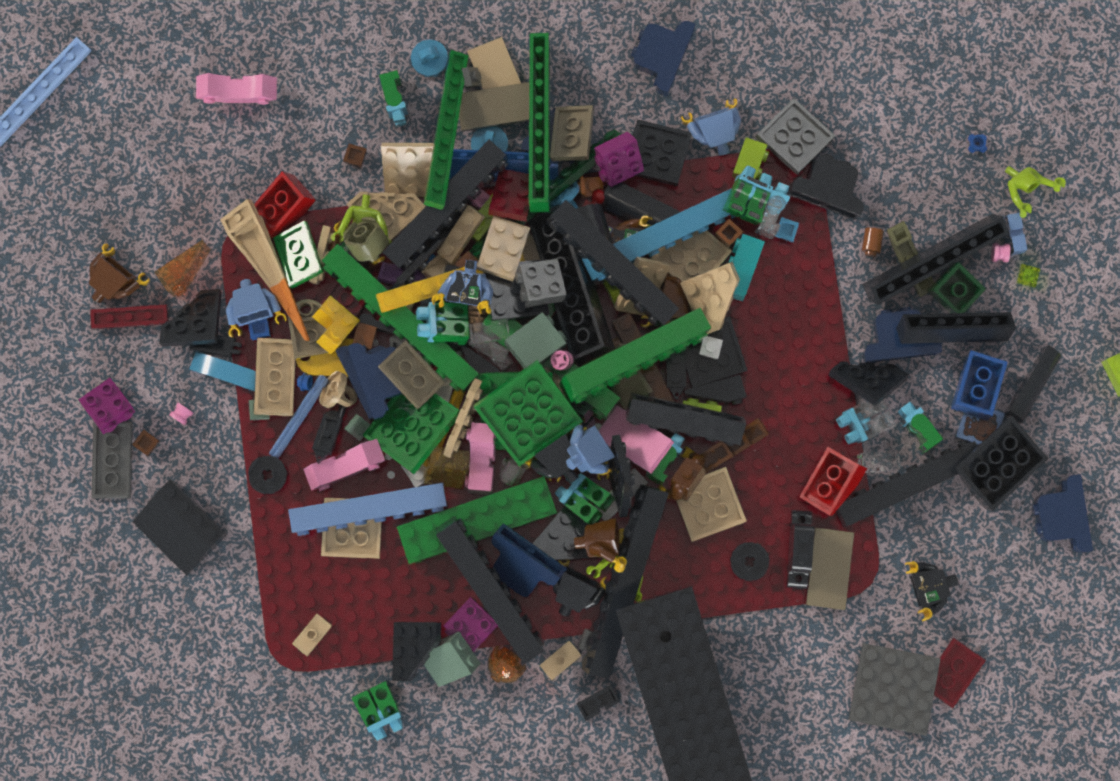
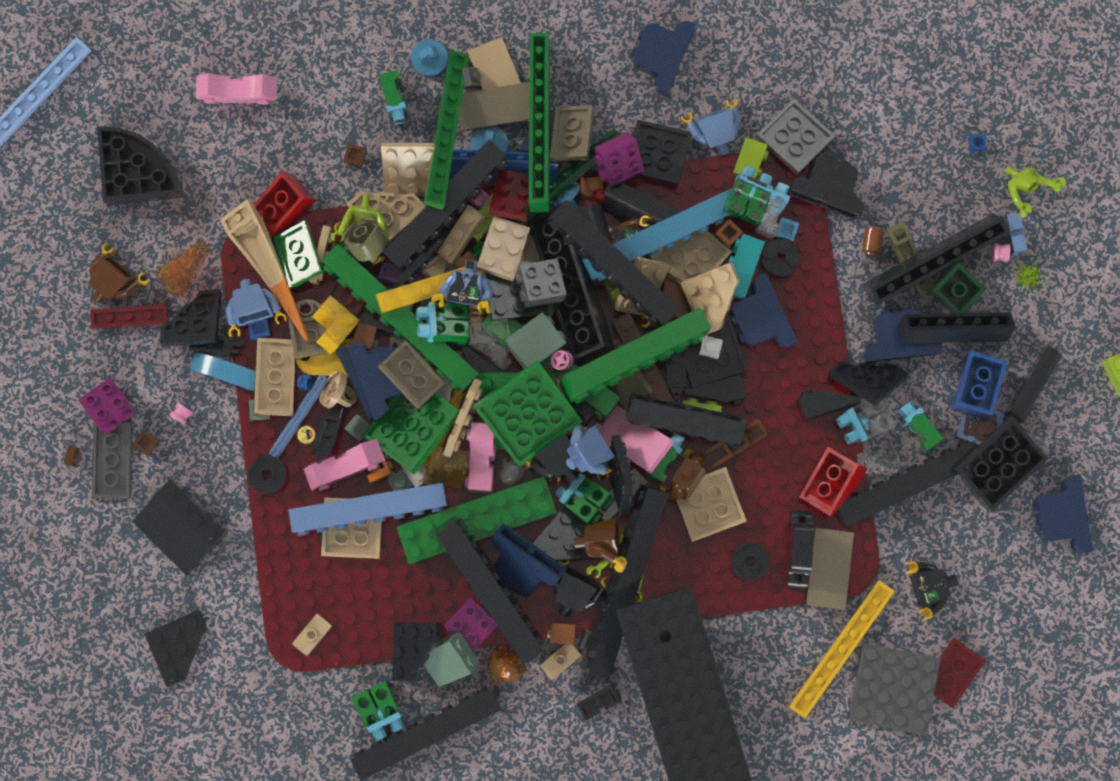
none -> reddish brown plate [63,445,81,467]
none -> black brick [97,127,183,206]
none -> black plate [144,610,206,687]
none -> tile [297,425,317,445]
none -> black brick [350,687,502,781]
none -> orange bracket [367,457,394,485]
none -> sand green plate [387,469,414,491]
none -> dark orange brick [547,623,575,645]
none -> dark blue brick [729,273,798,349]
none -> black plate [761,239,800,278]
none -> yellow plate [788,580,895,718]
none -> black slope [797,390,861,421]

